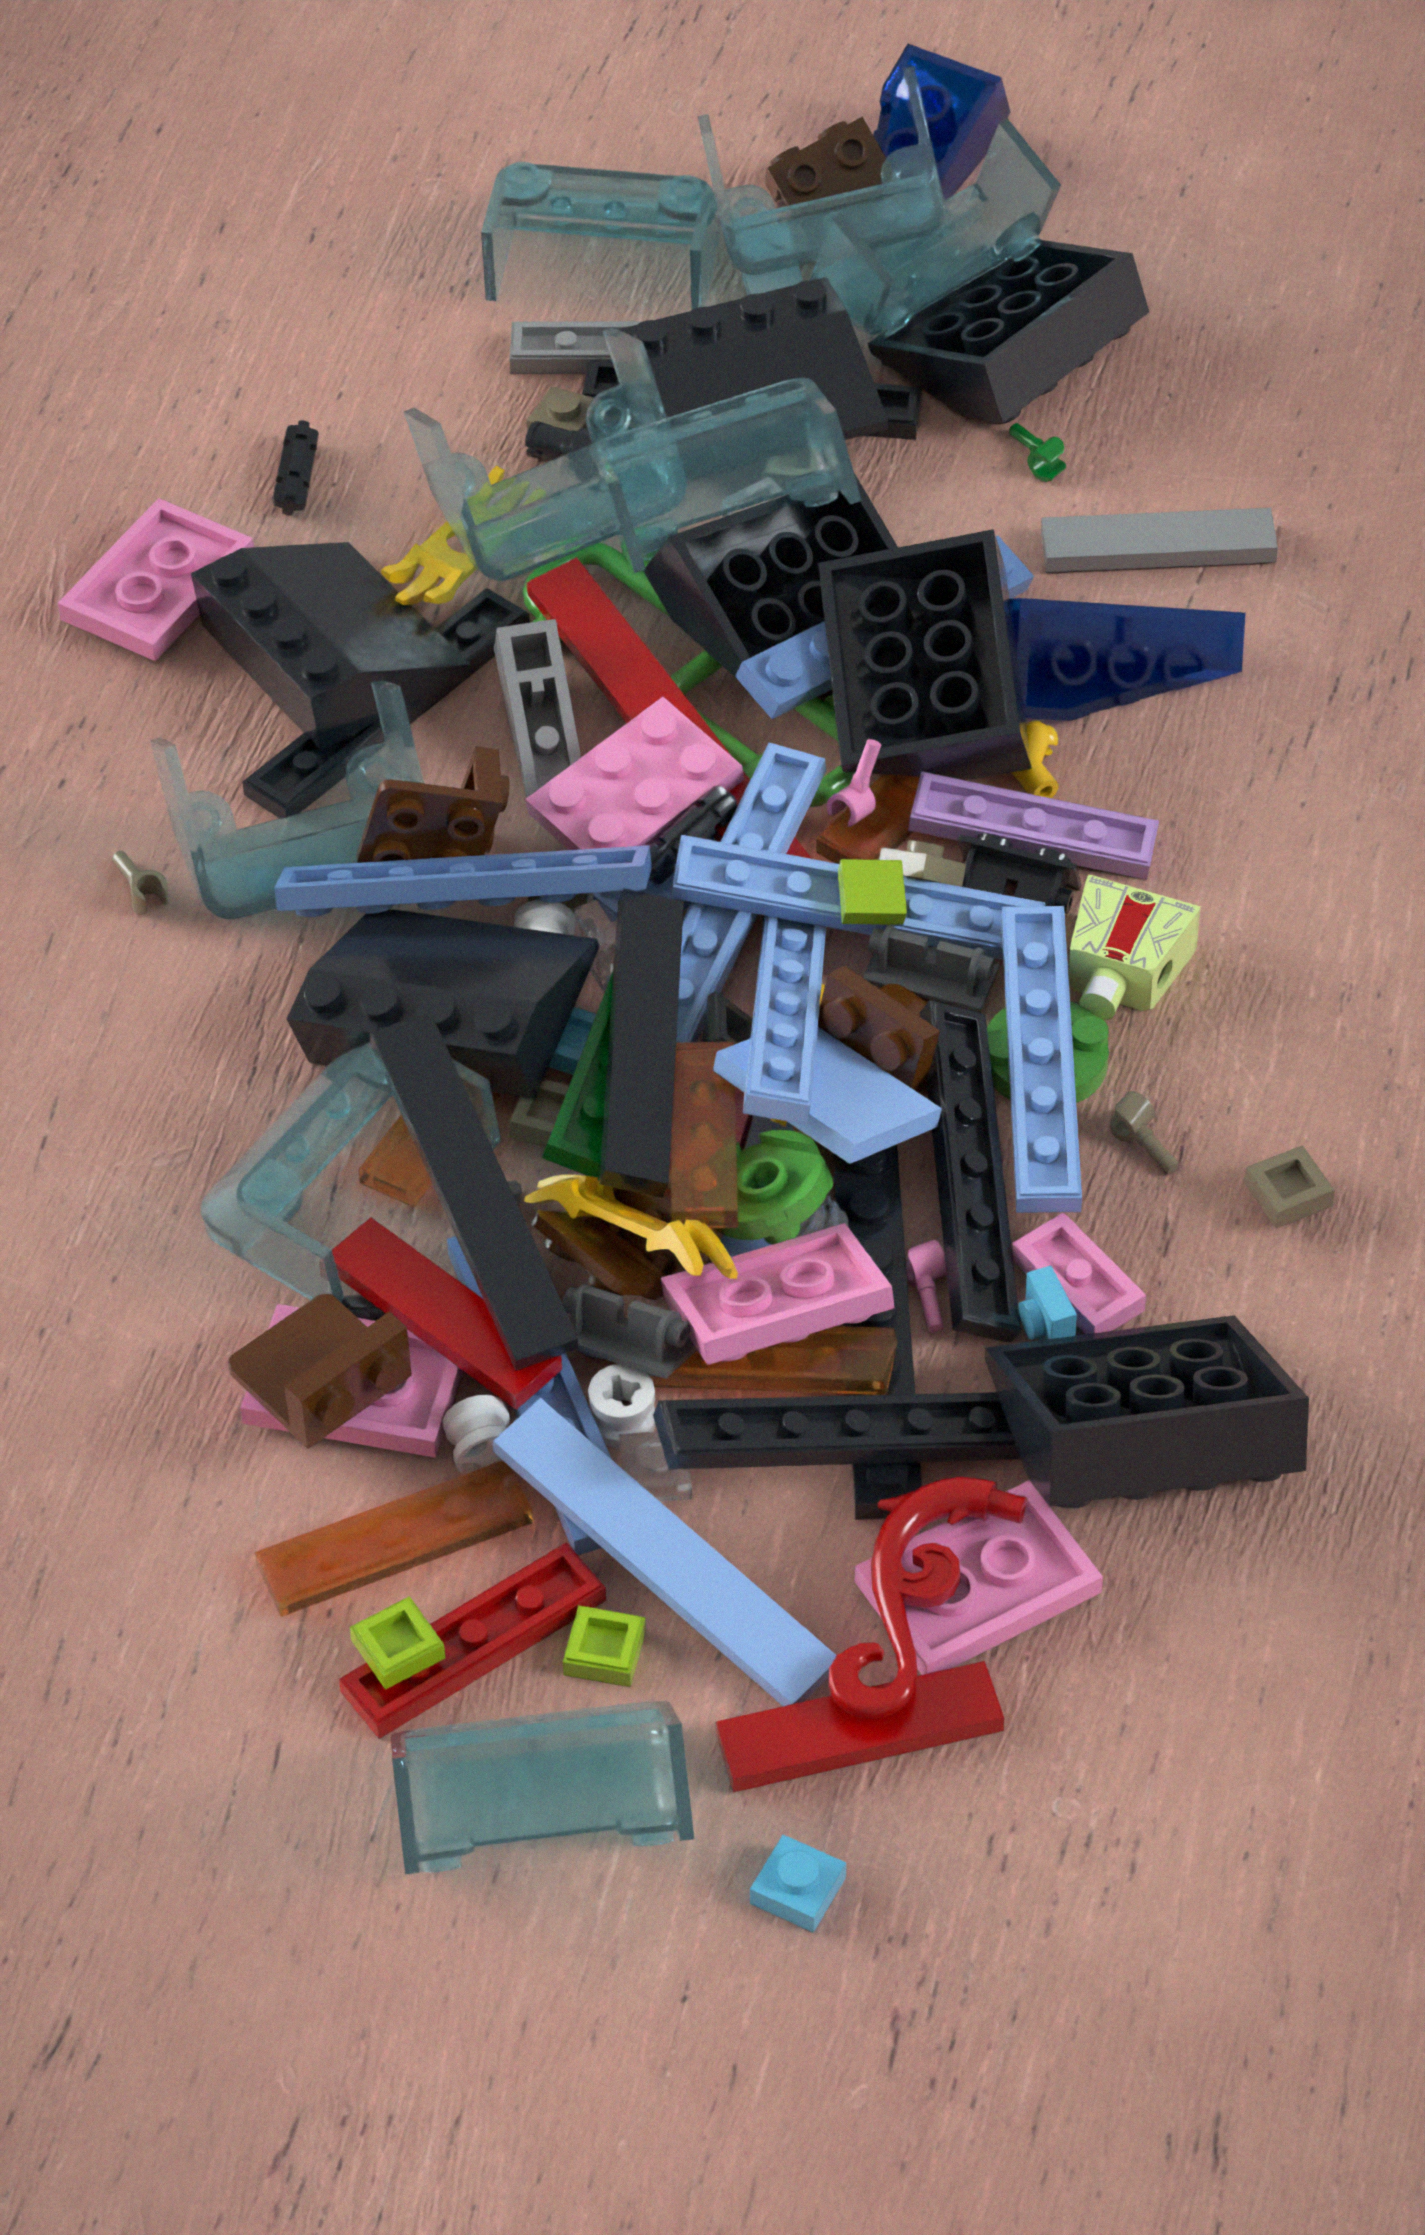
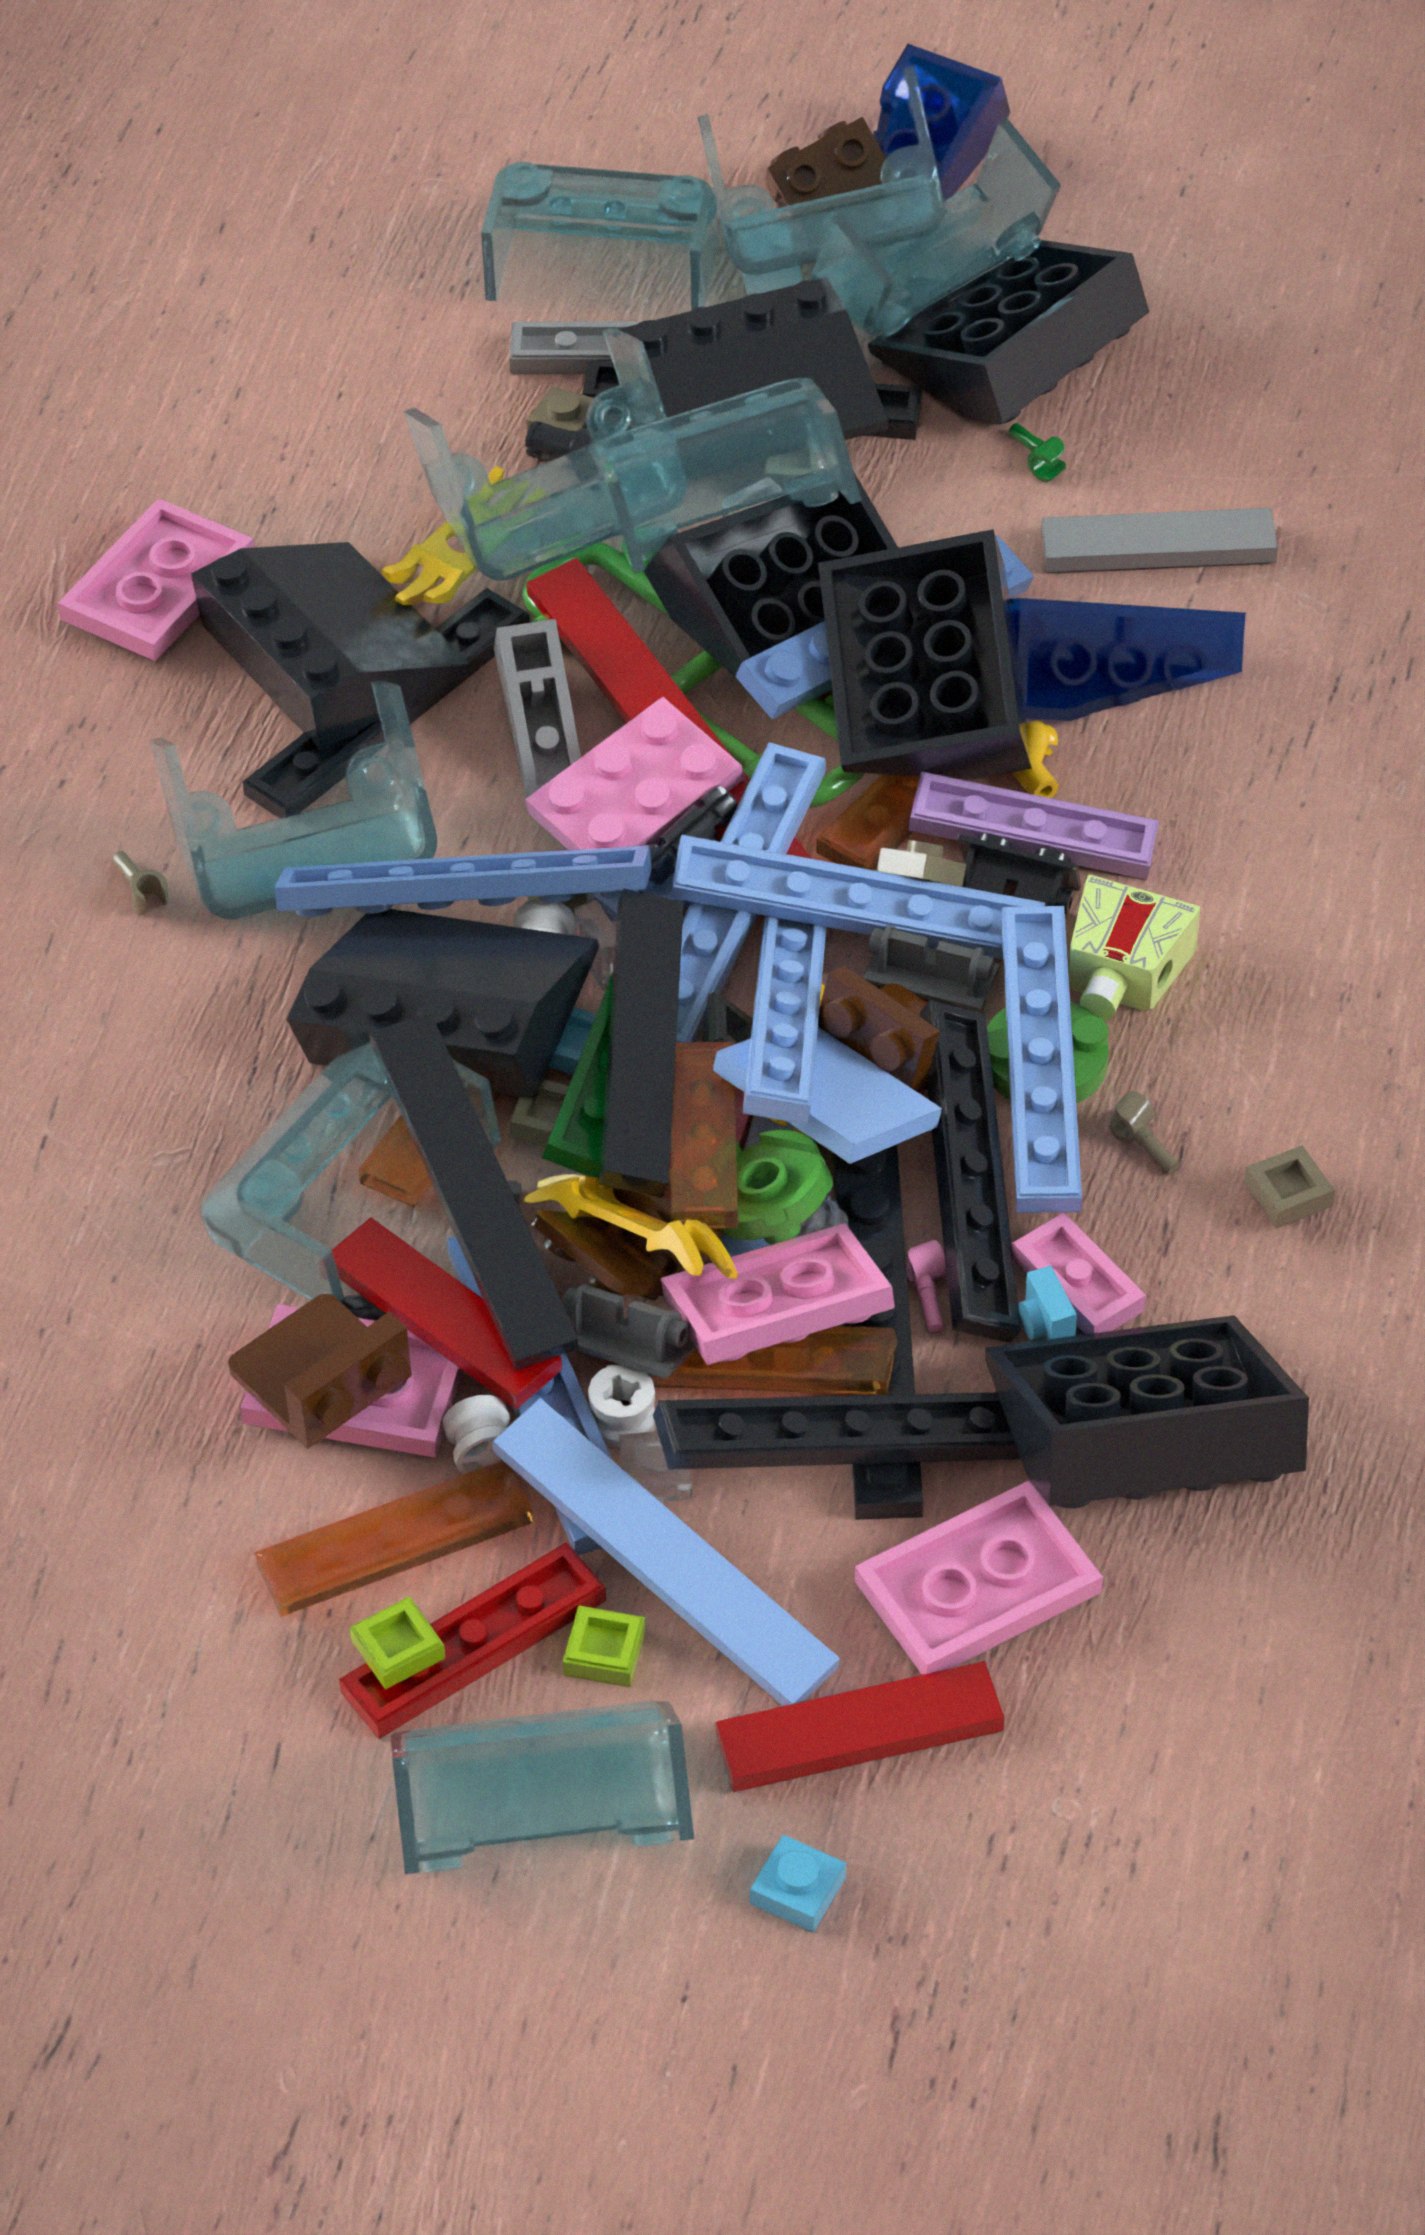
black axle [272,420,319,516] -> none
reddish brown bracket [356,746,510,863] -> none
bright pink hand [827,739,881,827] -> none
red plant [828,1477,1028,1719] -> none
lime tile [838,859,907,925] -> none

